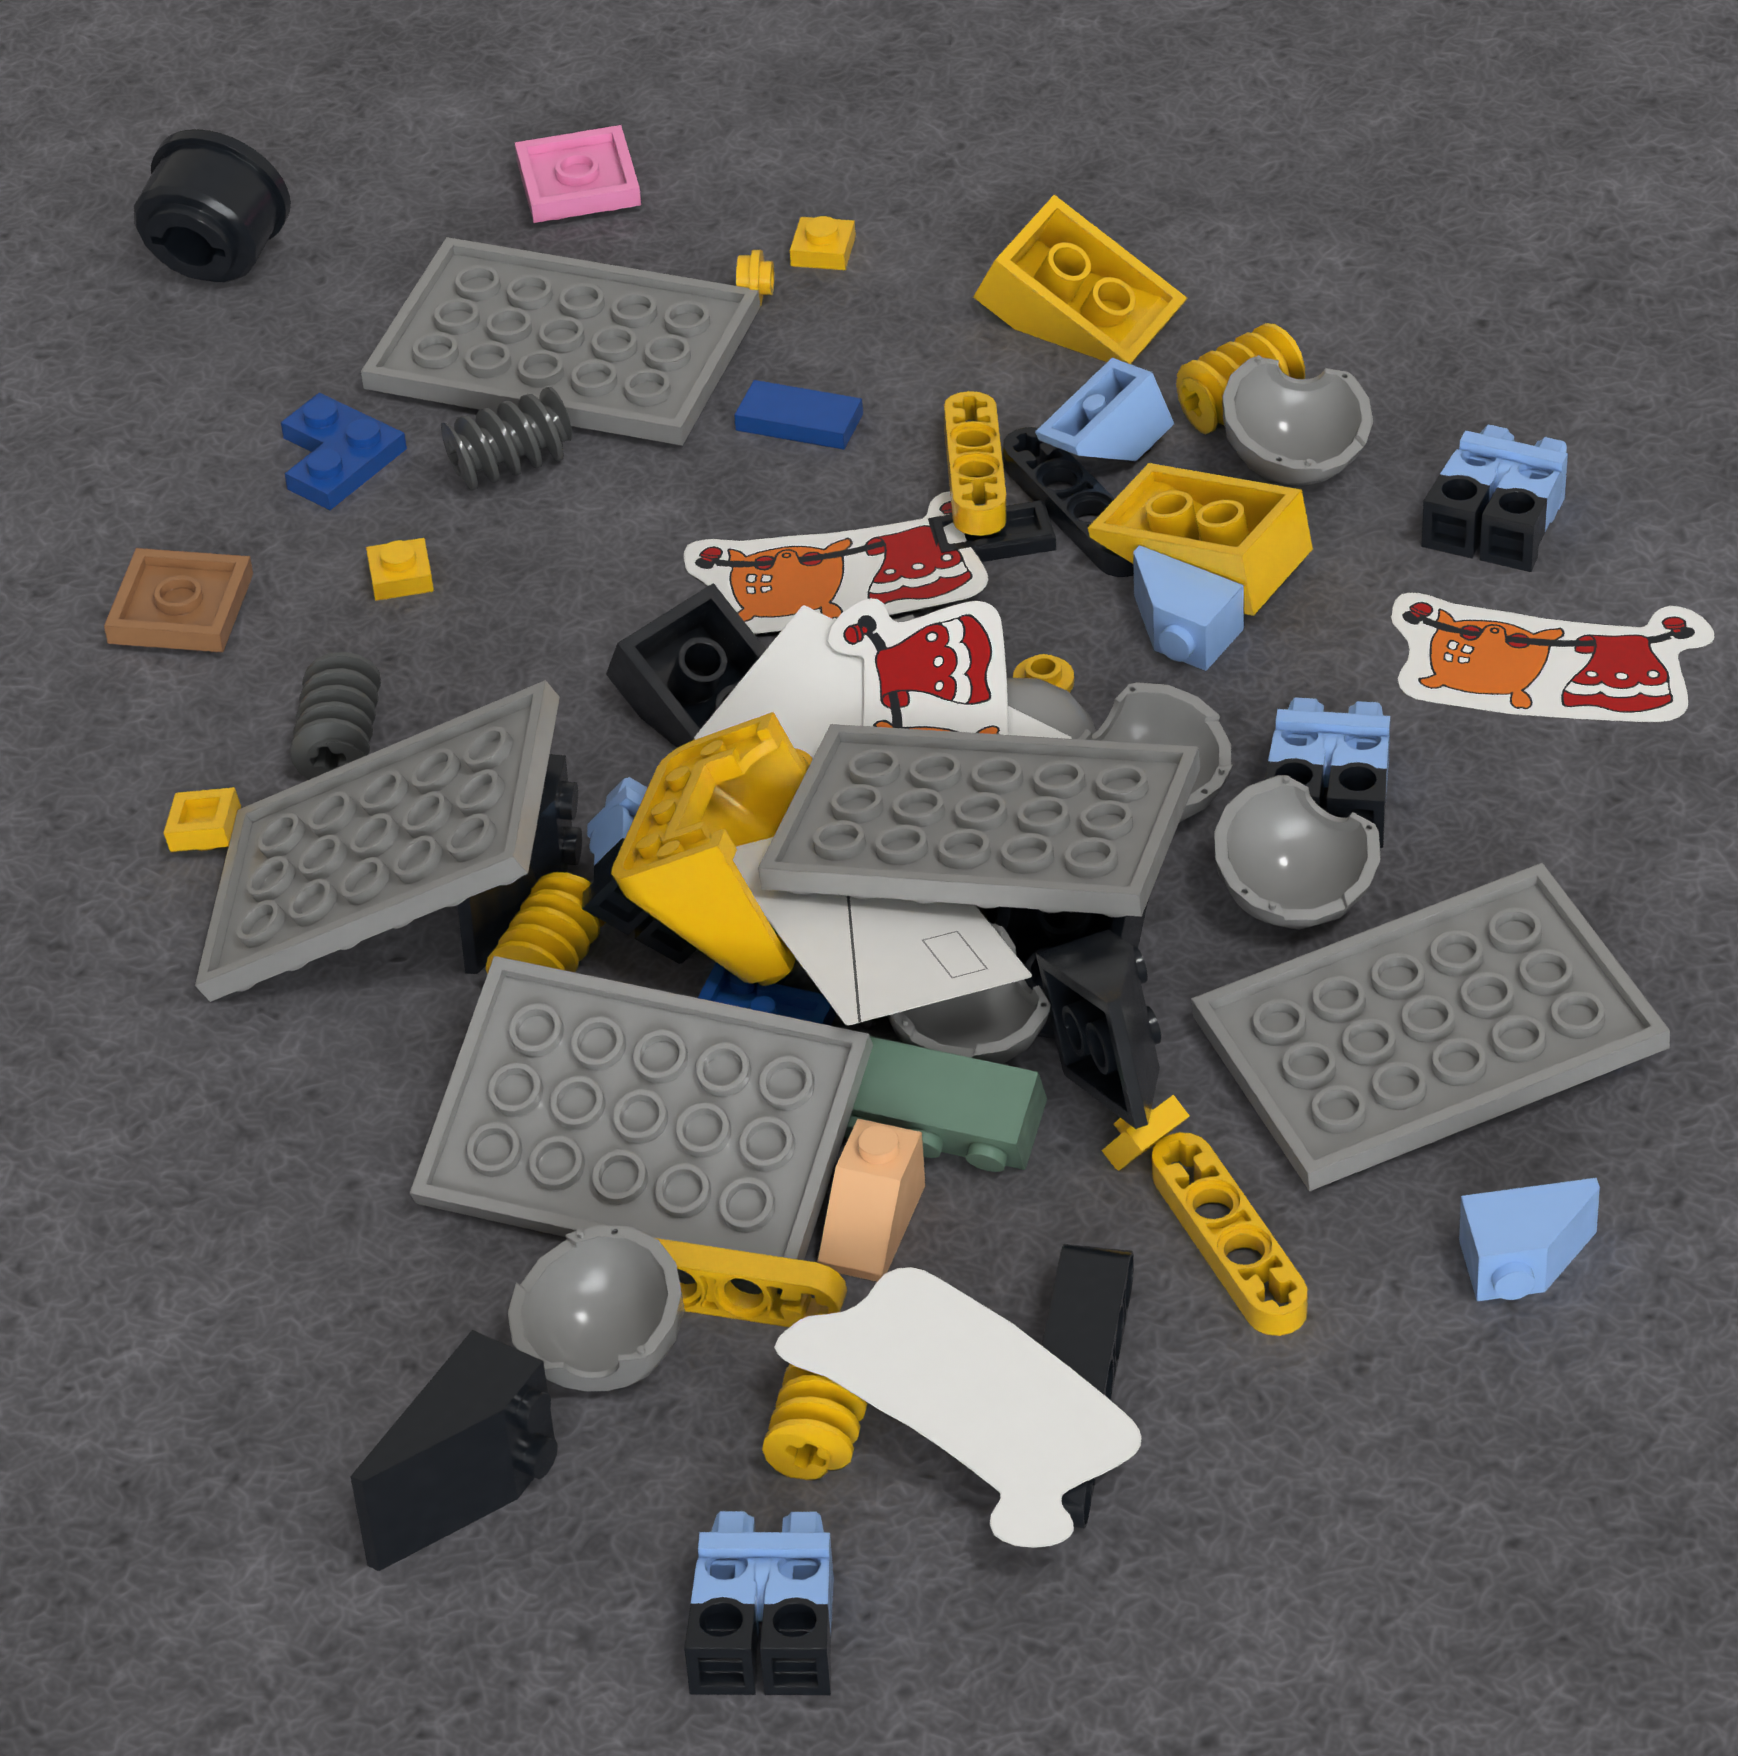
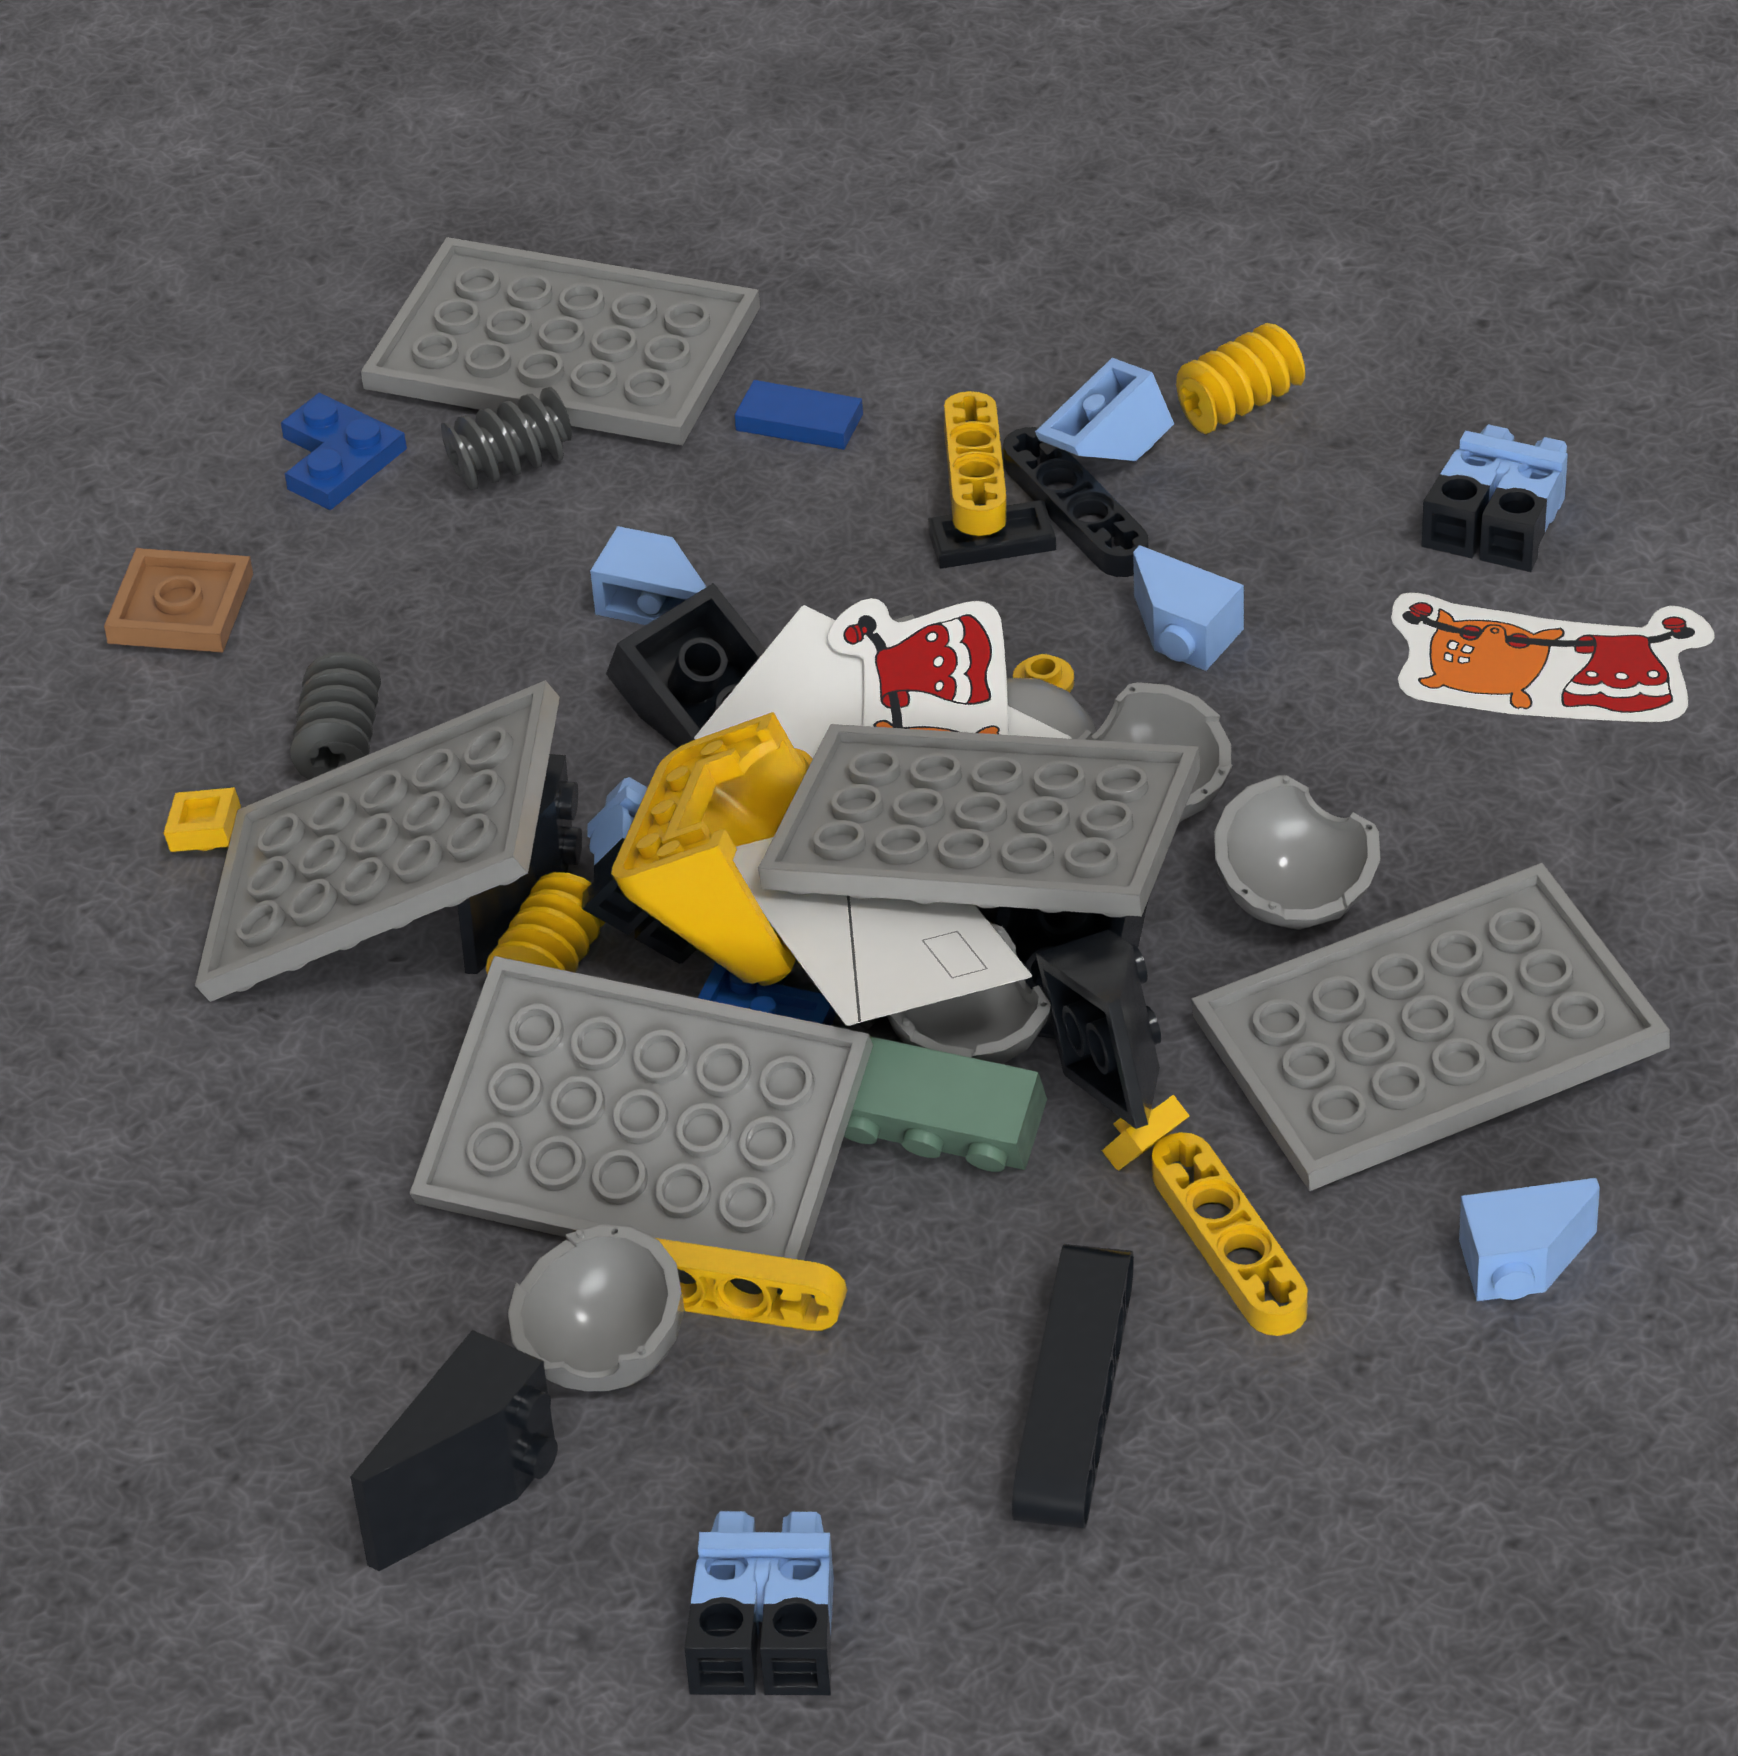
black wheel [134,129,291,283] -> none
yellow plate [366,538,434,601] -> none
bright pink plate [515,125,641,223] -> none
sticker [684,492,988,634] -> none
yellow plate [736,250,774,306] -> none
yellow piece [762,1363,867,1480] -> none
white sticker [774,1267,1141,1548] -> none
yellow plate [790,216,856,270] -> none
light nougat slope [817,1119,925,1282] -> none
yellow slope [973,195,1187,364] -> none
yellow slope [1088,463,1313,616] -> none
light grey cylinder [1222,355,1373,485] -> none
light blue hips [1264,697,1390,848] -> none
none -> light blue slope [590,526,706,625]

